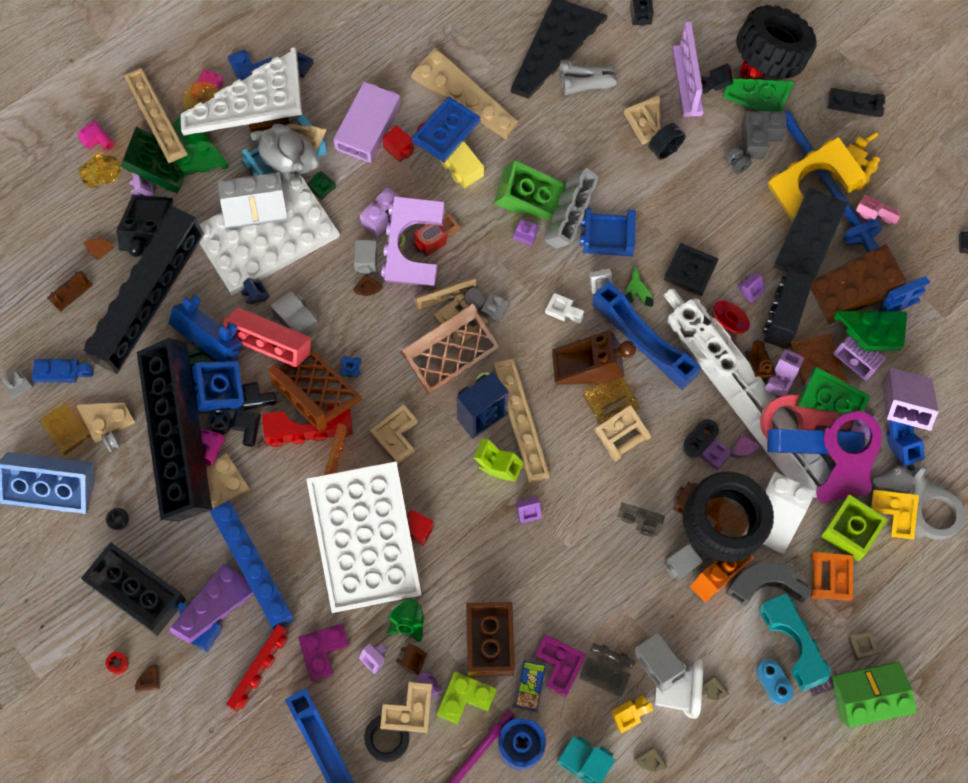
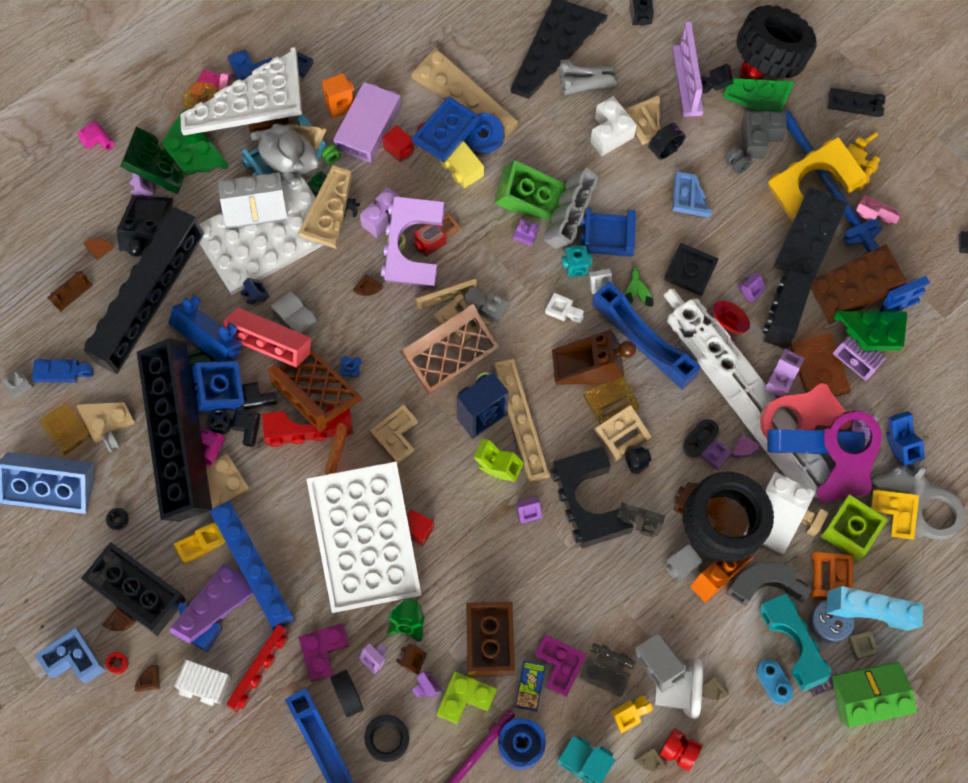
clear yellow plate [78,153,121,188] -> none
tan tile [124,68,187,163] -> none
light grey brick [354,240,377,274] -> none
tan plate [380,682,432,733] -> none
reddish brown hinge [745,340,776,378] -> none
green wing [795,367,870,413] -> none
lavender brick [883,368,938,431] -> none
none -> medium blue brick [35,628,106,684]
none -> reddish brown tile [102,607,136,631]
none -> yellow slope [173,522,225,566]
none -> white brick [174,660,231,706]
none -> bright pink tile [218,71,235,92]
none -> tan wing [298,165,352,249]
none -> orange brick [321,73,355,119]
none -> bright green bush [321,145,342,165]
none -> black tyre [330,669,364,718]
none -> black plate [344,198,360,217]
none -> blue plate [465,113,505,154]
none -> black arch [550,446,634,549]
none -> teal brick [561,245,592,278]
none -> white brick [590,96,637,157]
none -> black cone [625,446,652,475]
none -> red wheel [659,728,703,772]
none -> medium blue wing [672,171,712,218]
none -> tan tile [801,509,829,537]
none -> sand blue head [809,600,855,644]
none -> medium azure arch [827,586,923,631]

